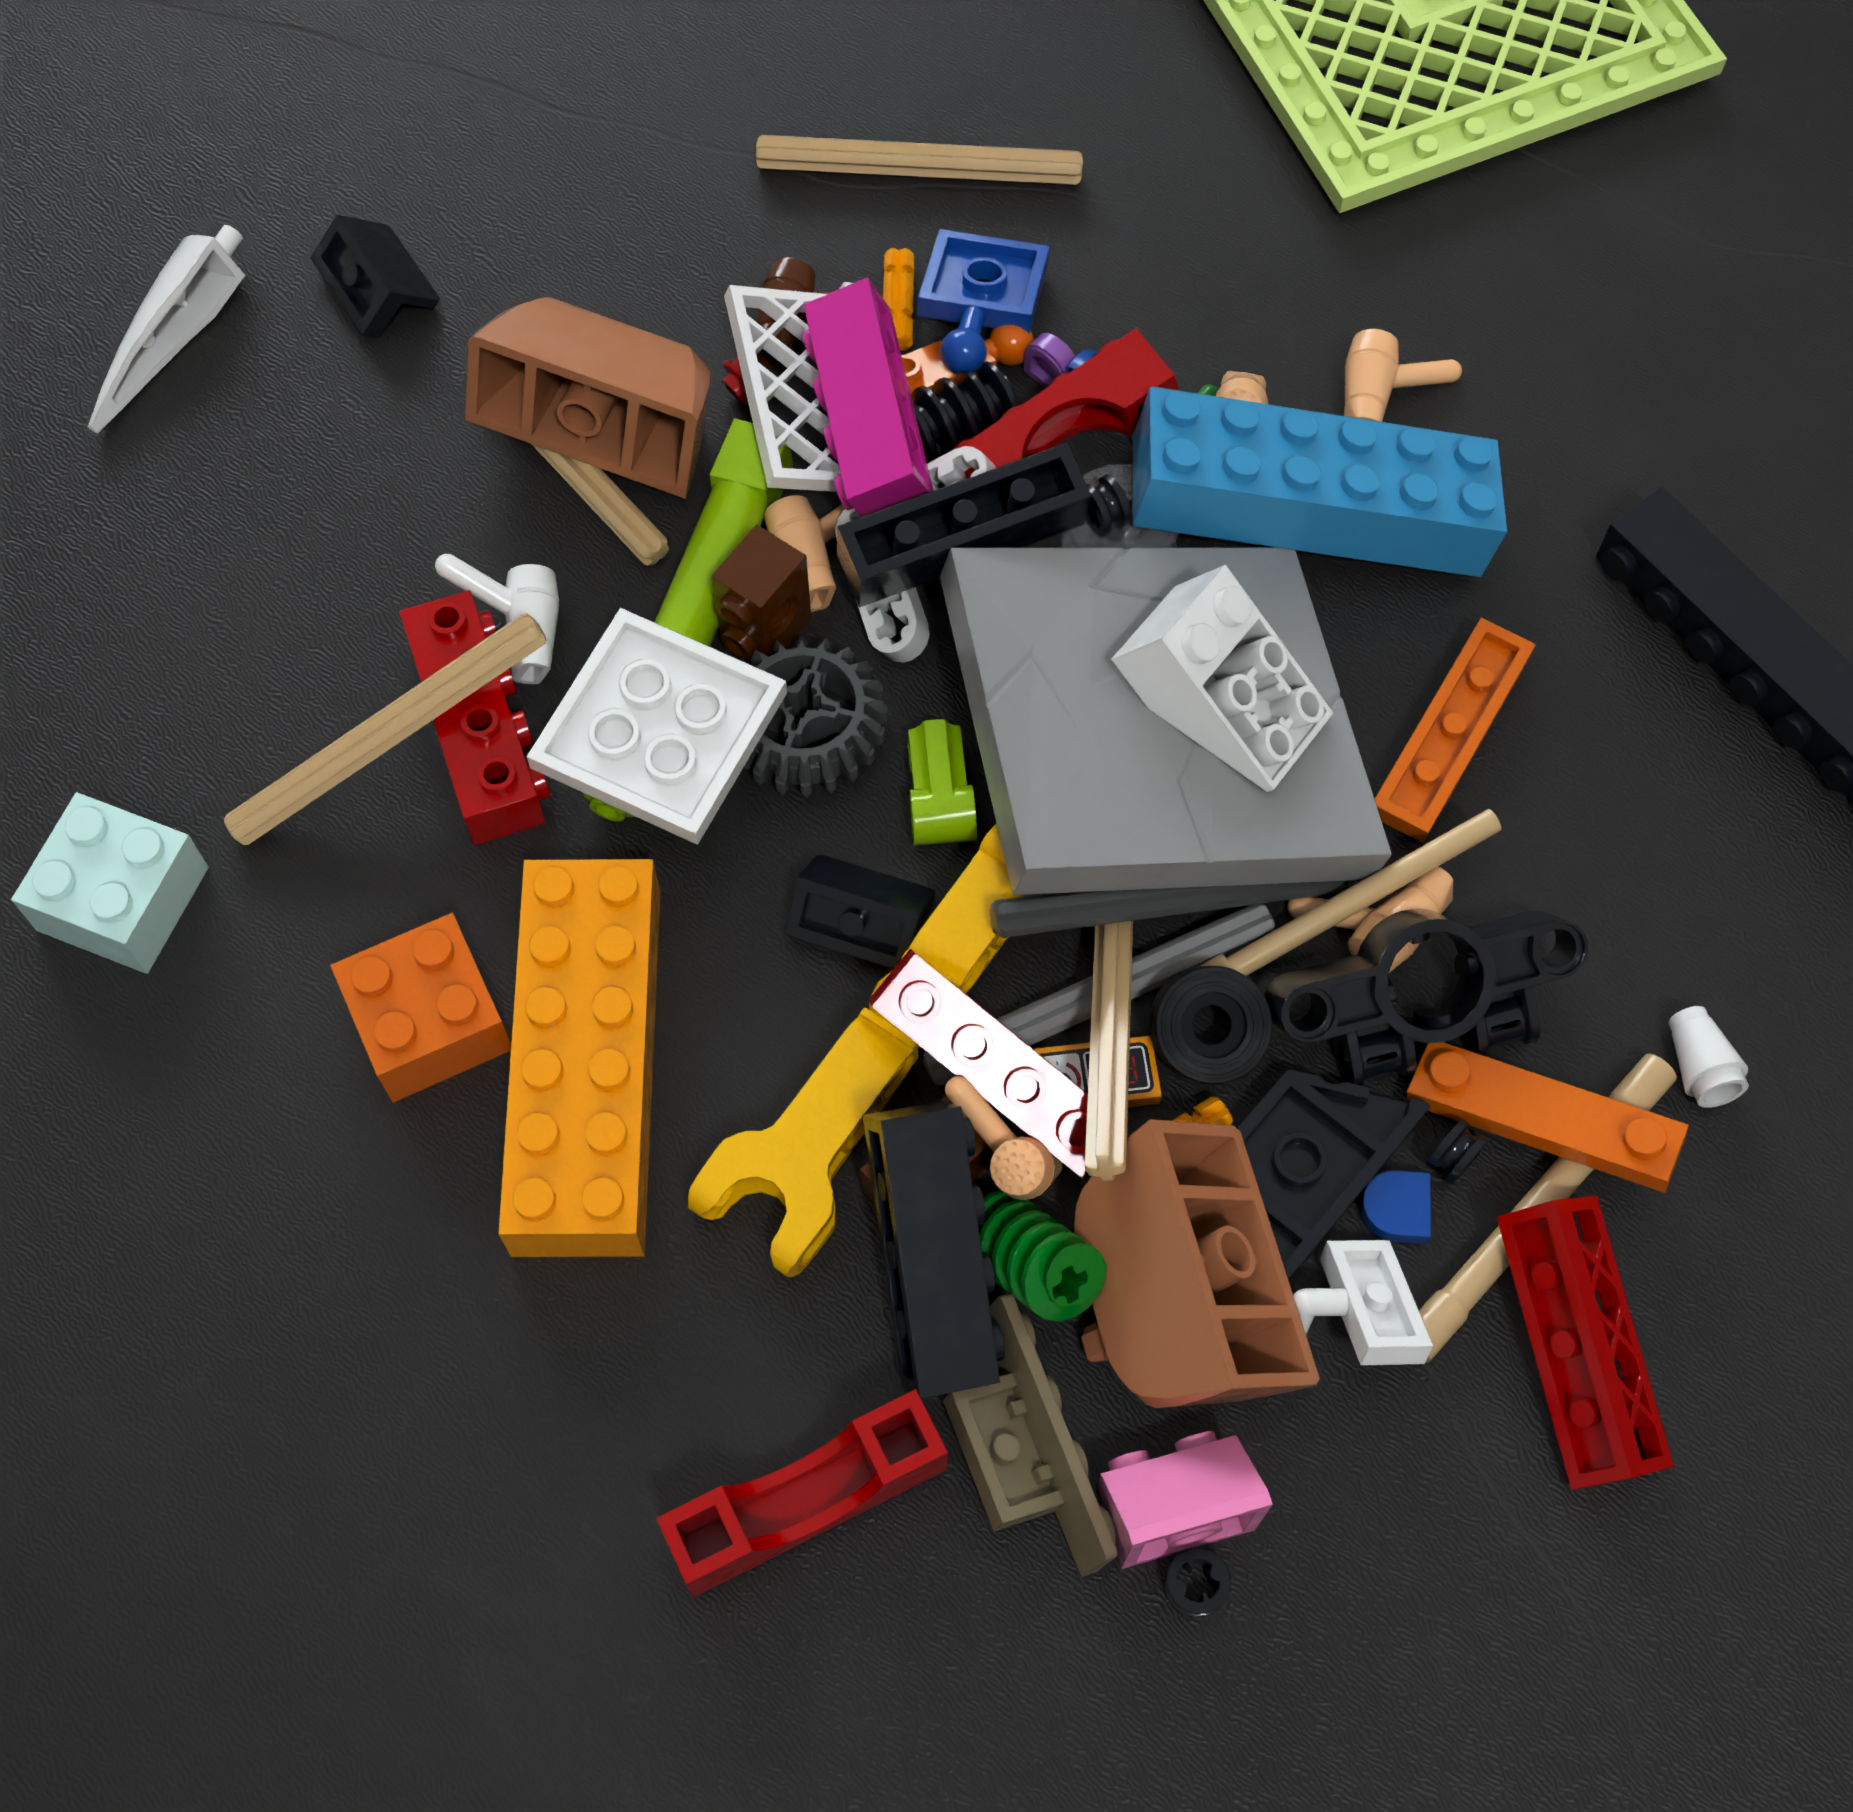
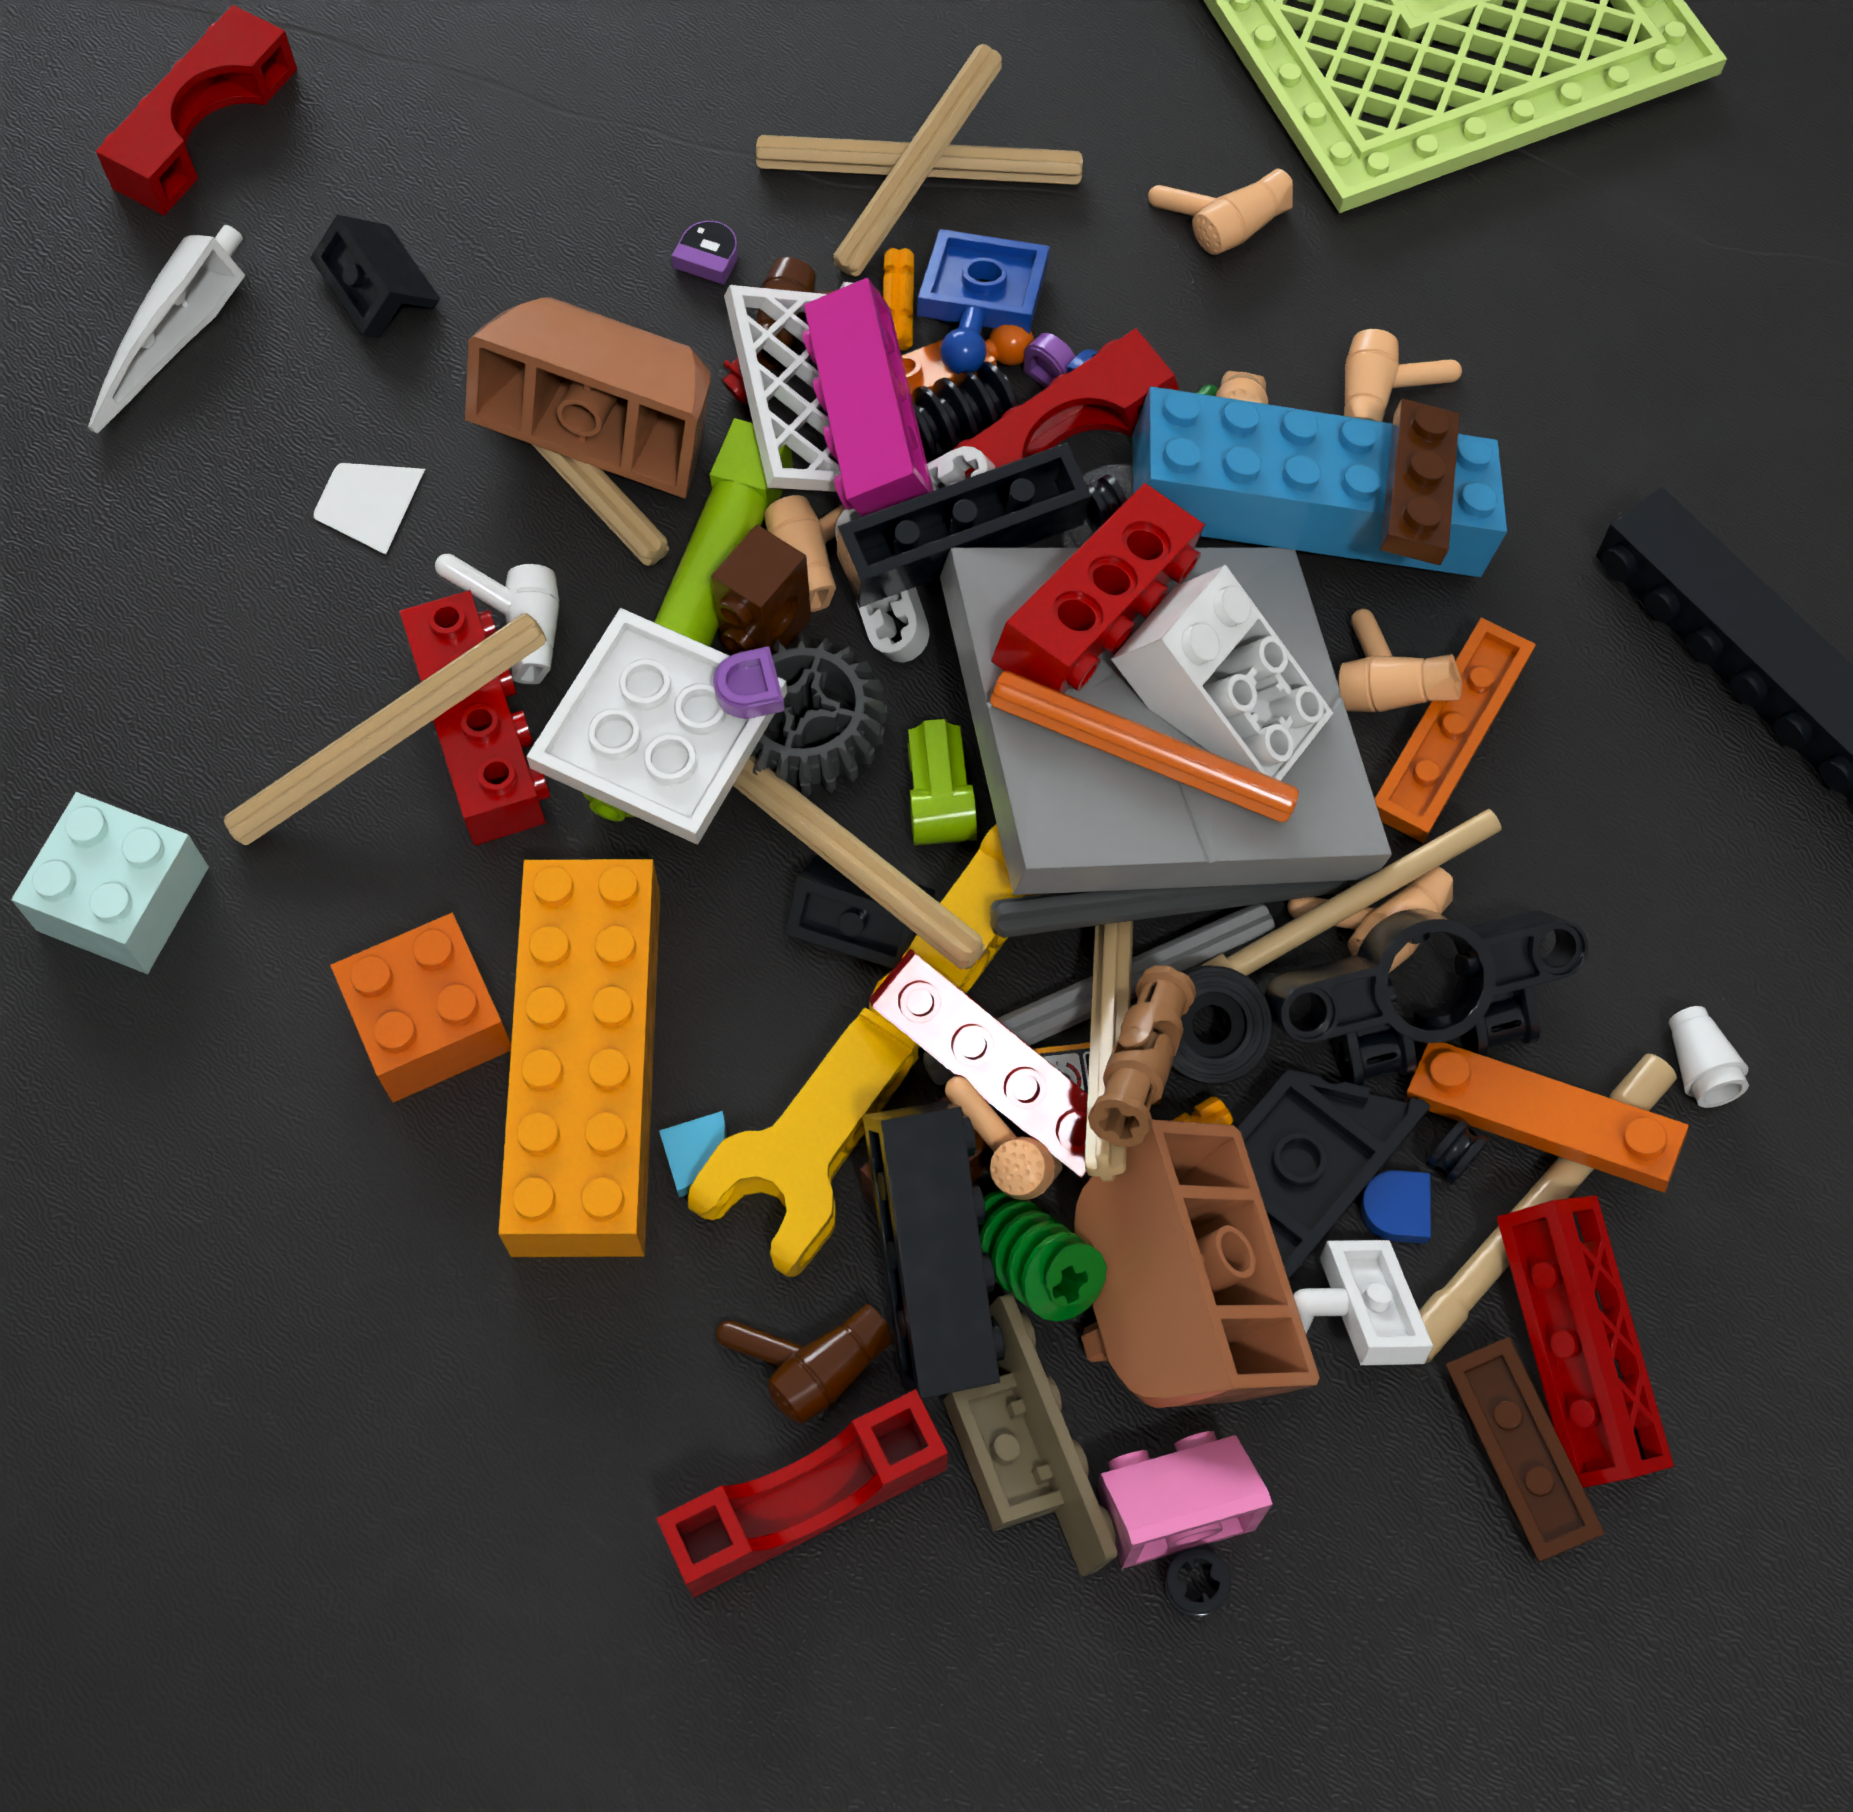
none -> red arch [96,5,297,216]
none -> white sticker [314,463,425,555]
none -> medium azure tile [659,1111,727,1198]
none -> tile [671,221,738,285]
none -> medium lavender tile [713,646,785,719]
none -> reddish brown piece [716,1303,893,1424]
none -> tan axle [733,756,986,969]
none -> tan axle [833,44,1002,277]
none -> orange axle [990,671,1299,822]
none -> red brick [991,483,1205,693]
none -> medium nougat piece [1088,966,1196,1147]
none -> light nougat piece [1148,168,1293,255]
none -> light nougat piece [1337,609,1462,712]
none -> reddish brown plate [1380,398,1460,565]
none -> reddish brown plate [1445,1337,1605,1563]

